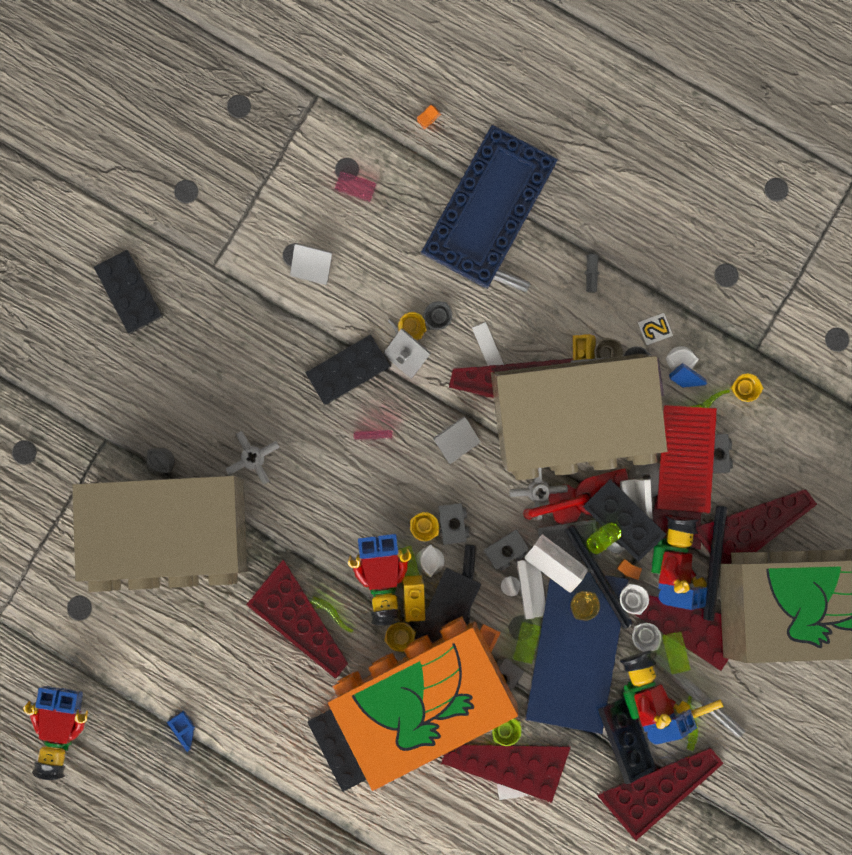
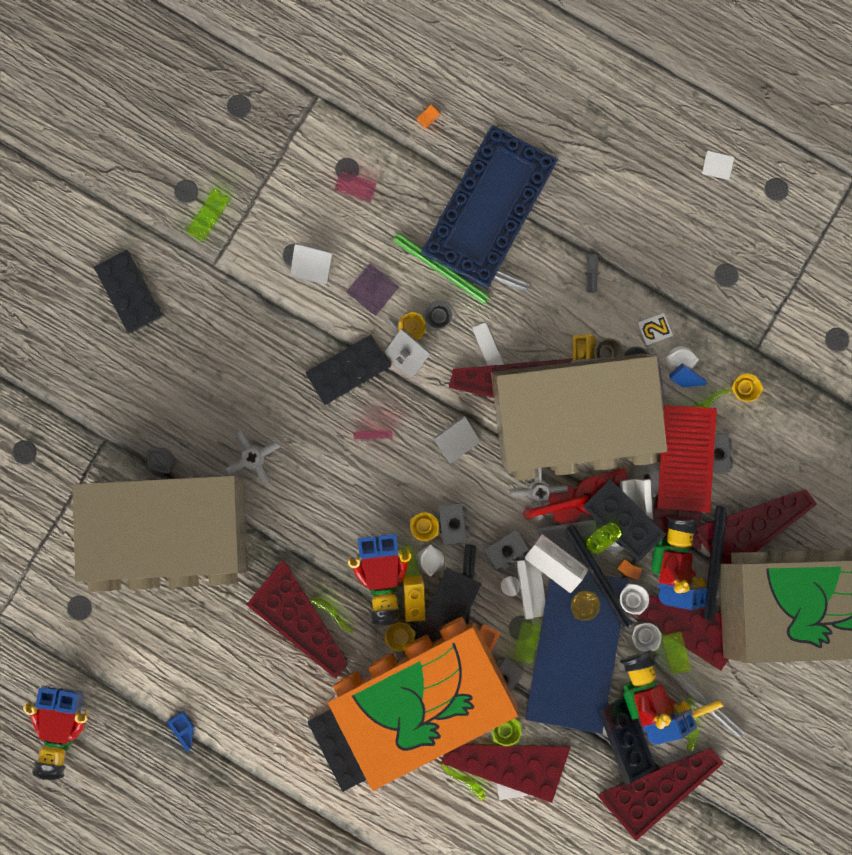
none -> clear neon green plate [186,188,231,243]
none -> clear purple piece [346,264,399,316]
none -> bright green axle [394,233,490,304]
none -> clear neon green animal [441,764,487,801]
none -> white sticker [702,151,734,180]

